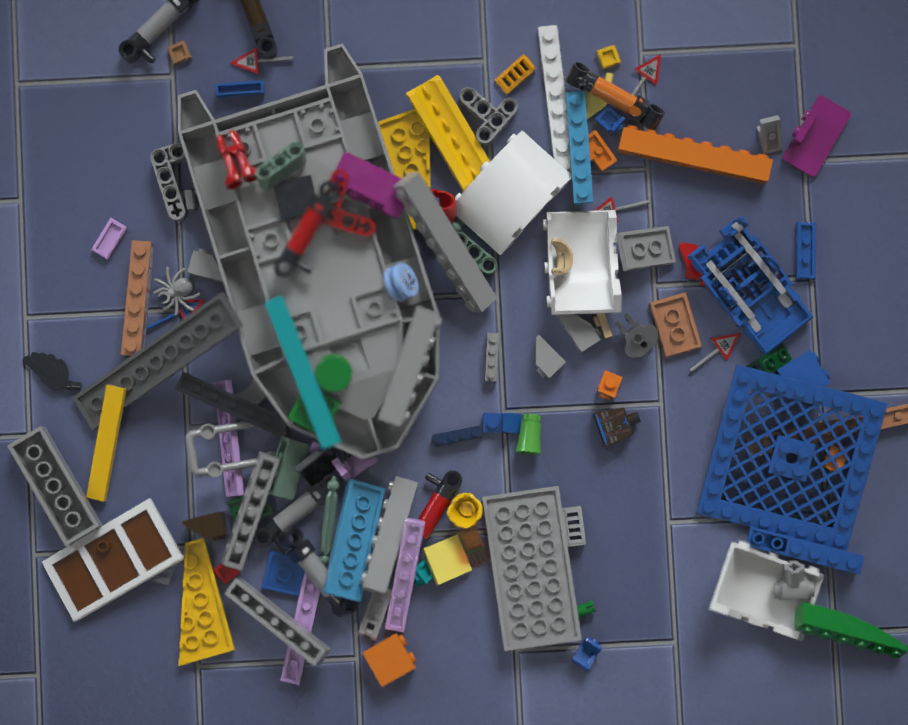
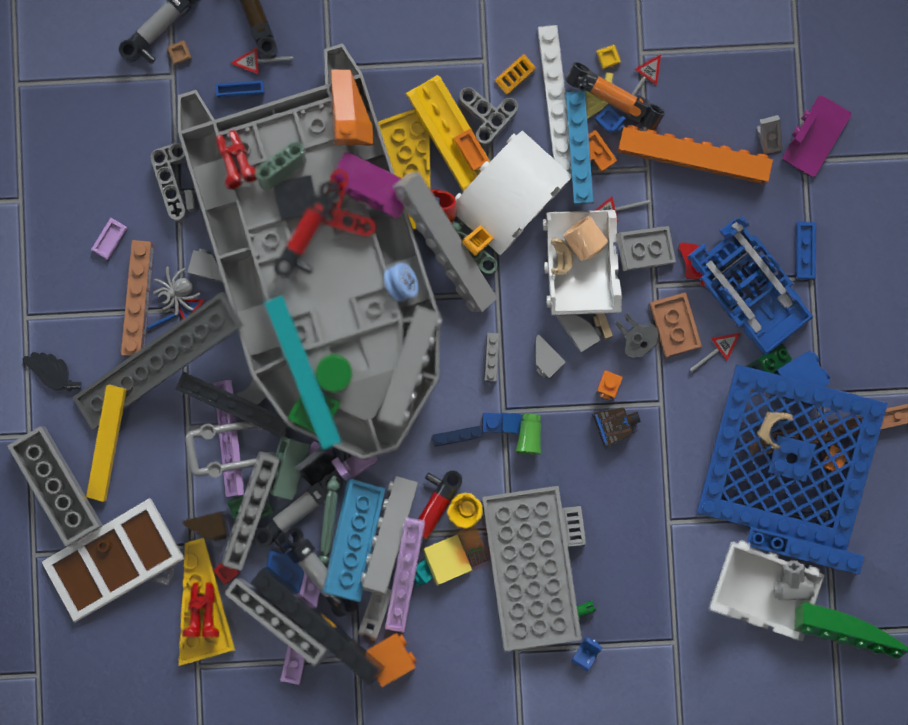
none -> red piece [182,582,219,637]
none -> black brick [250,567,385,685]
none -> orange wedge [331,70,373,146]
none -> orange tile [453,128,490,172]
none -> light orange slope [462,225,494,255]
none -> light nougat piece [563,216,608,261]
none -> tan helmet [757,412,794,450]

